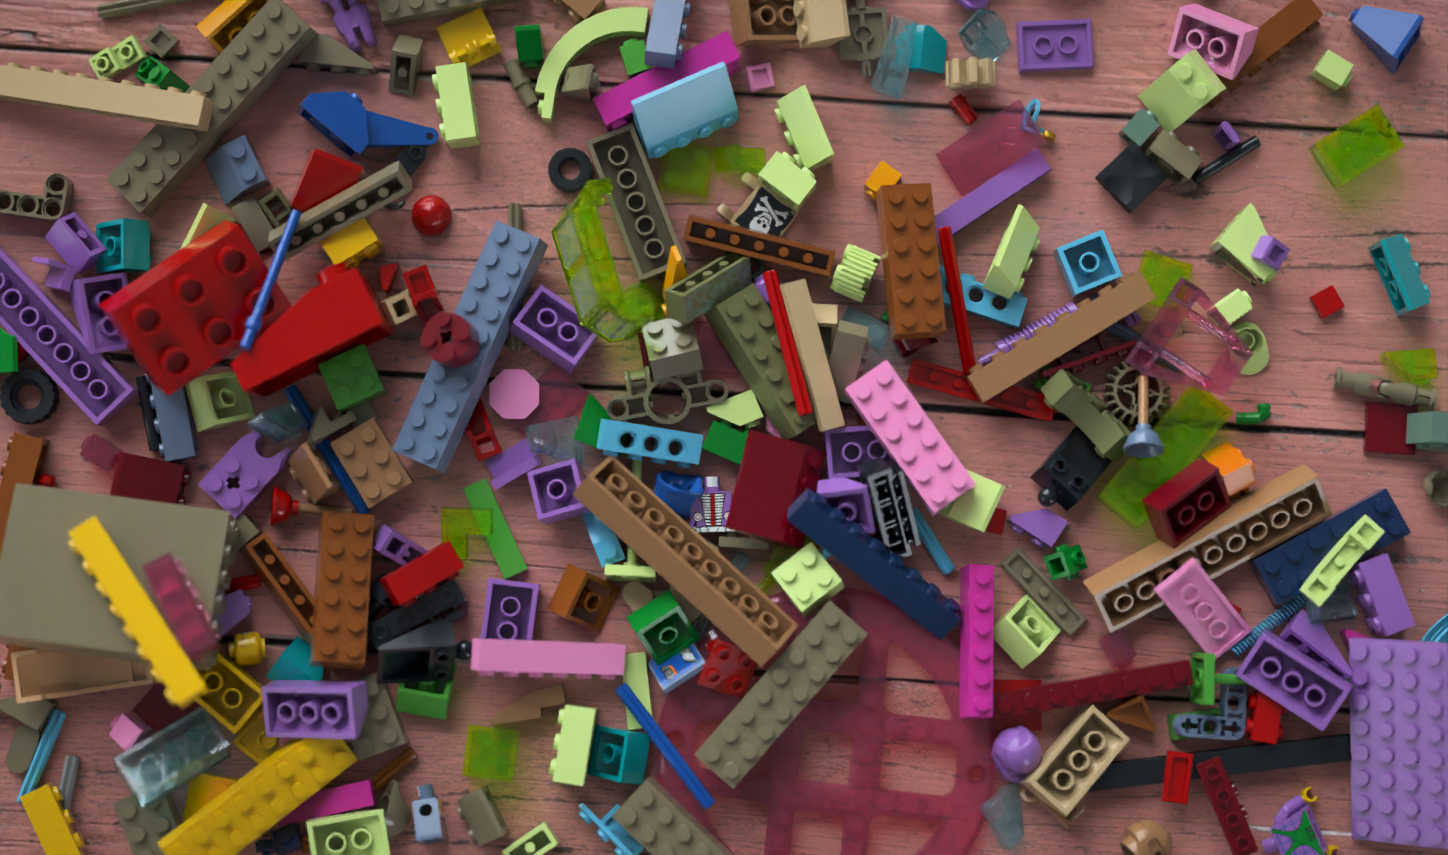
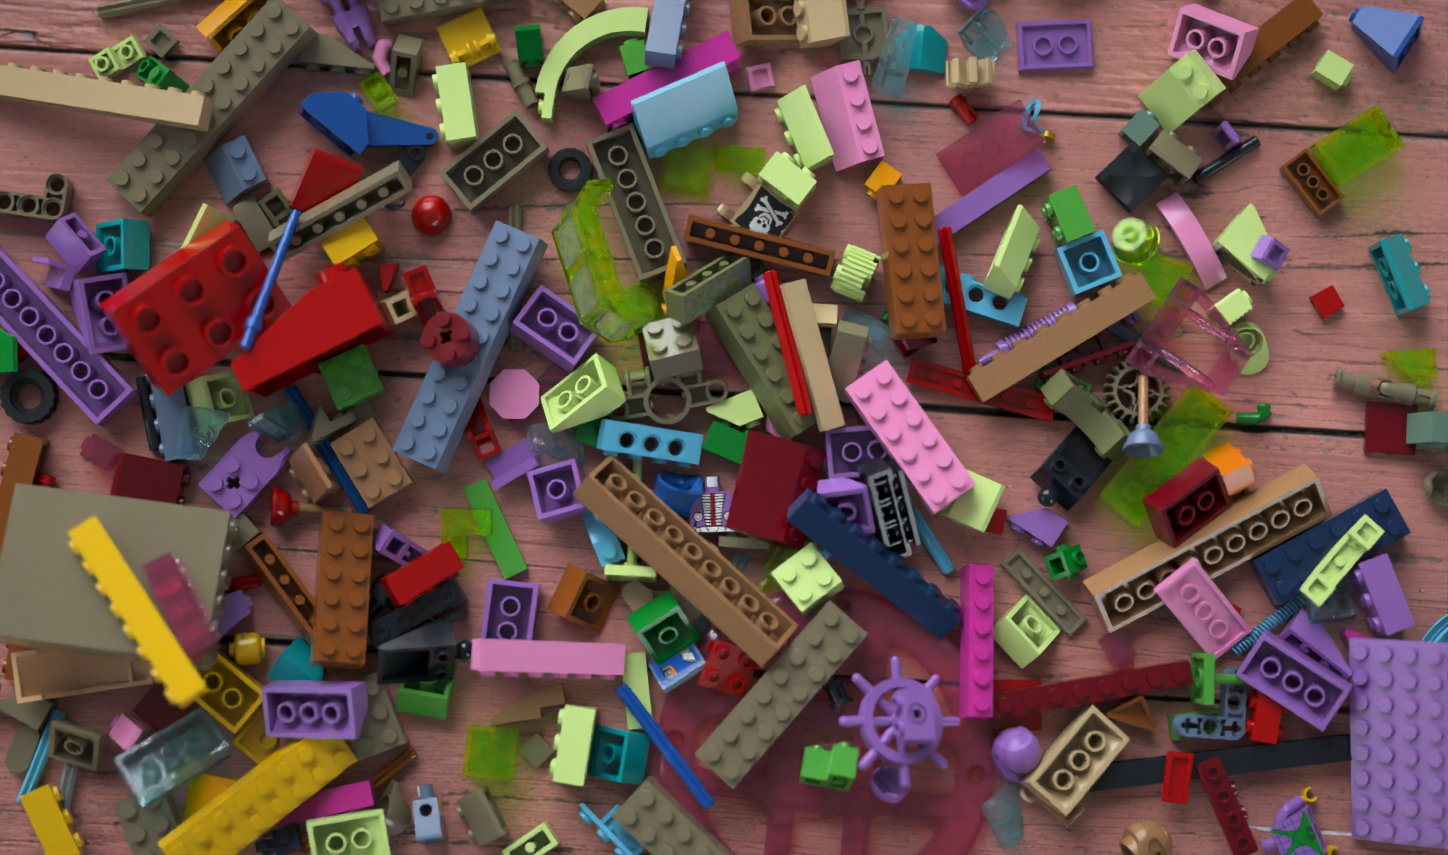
none -> dark tan slope [48,719,109,772]
none -> clear light blue slope [176,405,230,461]
none -> clear neon green slope [358,71,399,115]
none -> bright pink arm [372,39,393,77]
none -> dark tan brick [439,109,550,214]
none -> dark tan tile [519,733,555,768]
none -> yellowish green slope [540,353,626,433]
none -> bright green brick [799,742,859,792]
none -> bright pink slope [810,60,885,173]
none -> black bush [822,677,853,710]
none -> medium lavender piece [839,656,961,788]
none -> medium lavender hair [870,766,909,803]
none -> bright green brick [1041,185,1095,247]
none -> clear neon green cone [1111,217,1160,266]
none -> bright pink slope [1155,192,1227,290]
none -> dark orange piece [1279,148,1344,218]

